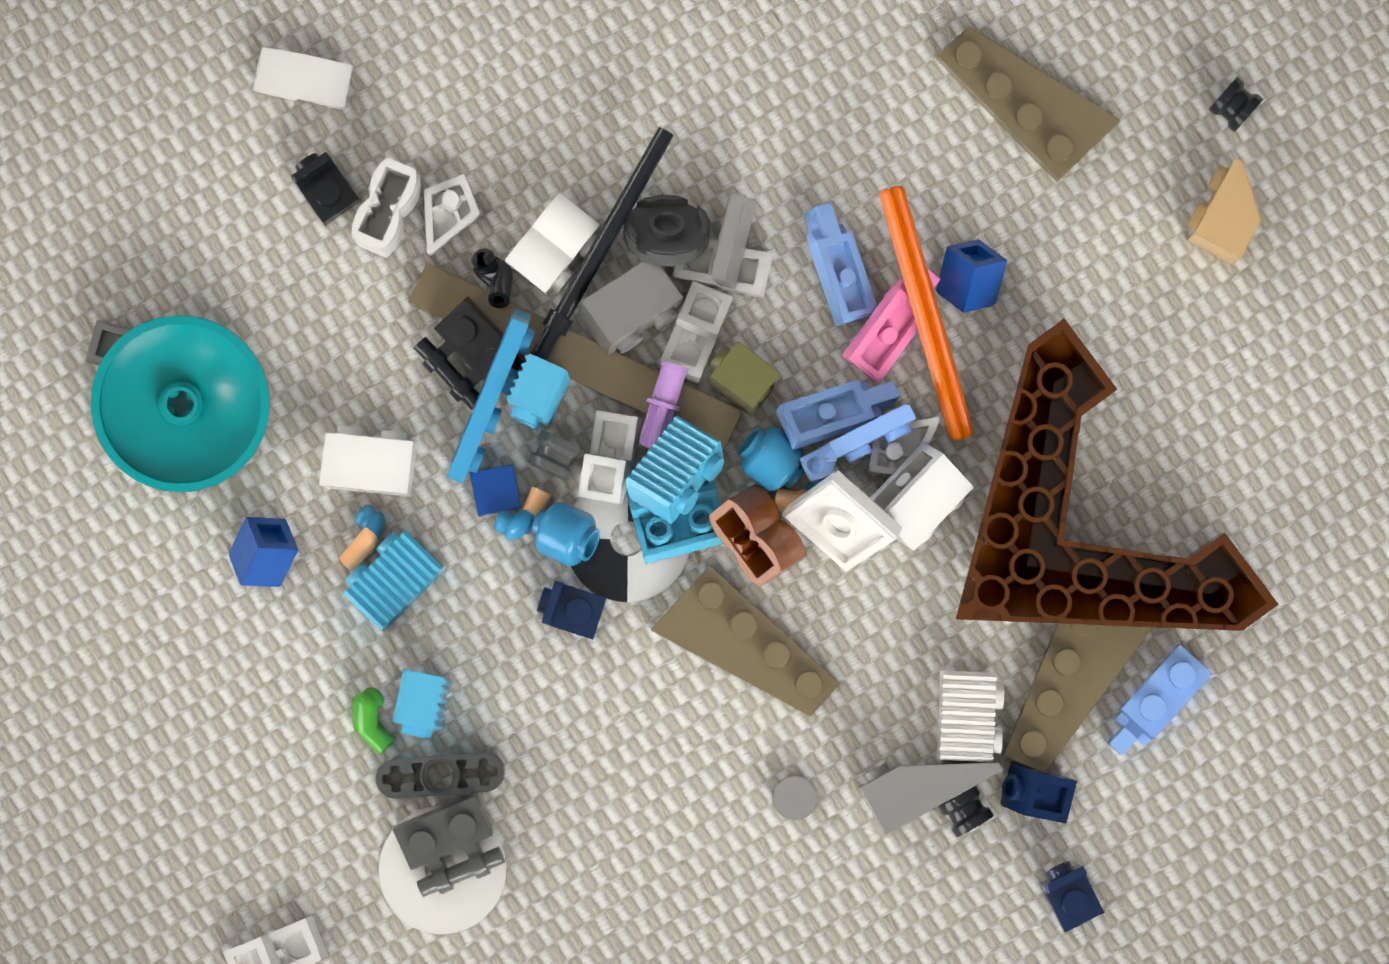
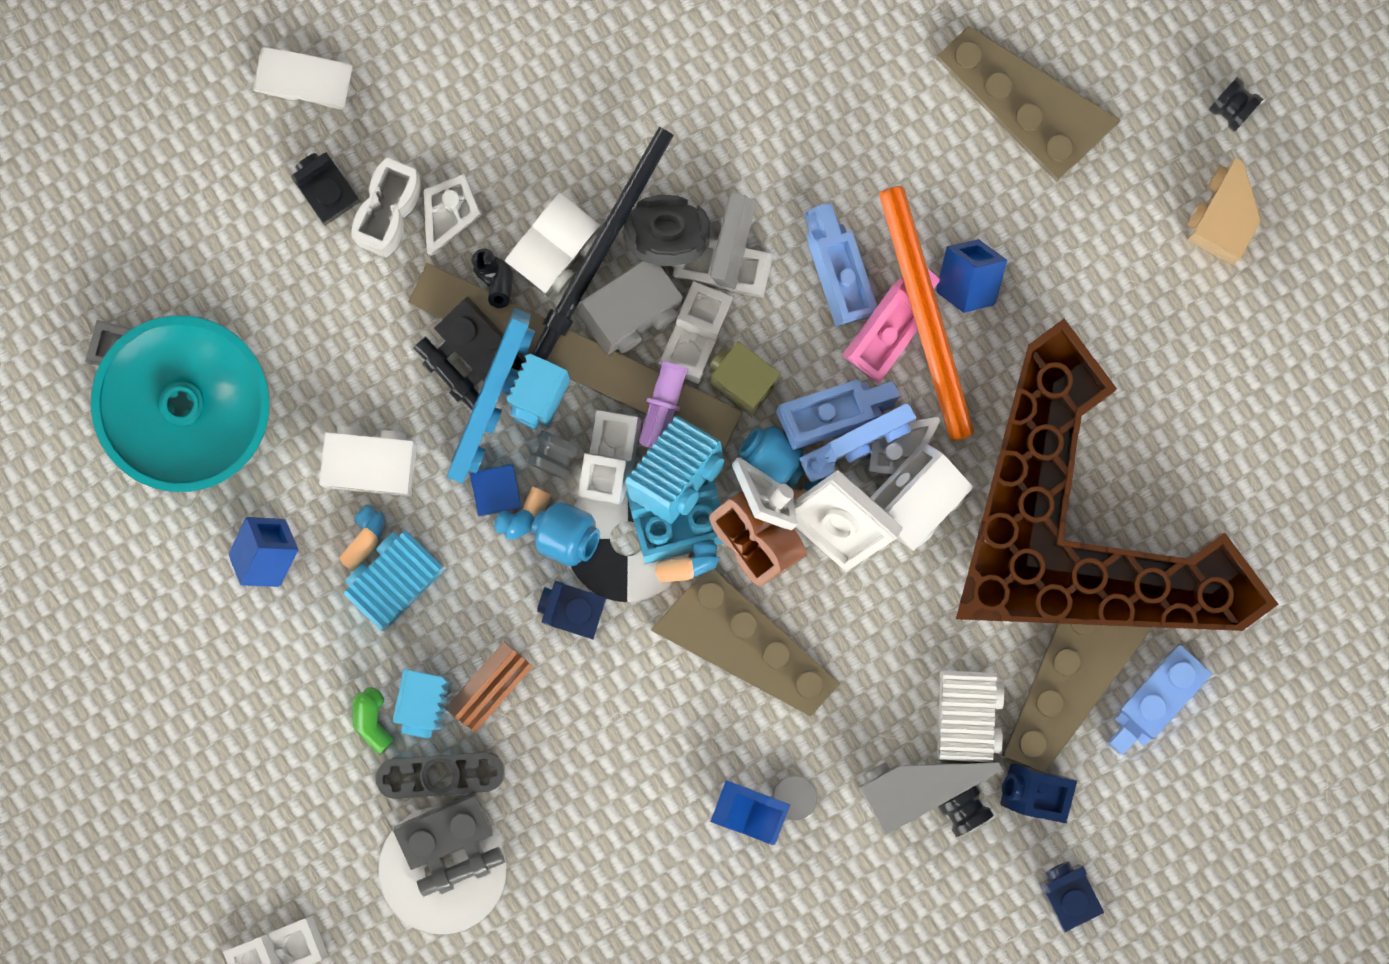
none -> nougat tile [445,642,533,733]
none -> arm [655,541,720,582]
none -> blue panel [710,780,791,845]
none -> white piece [732,457,797,530]

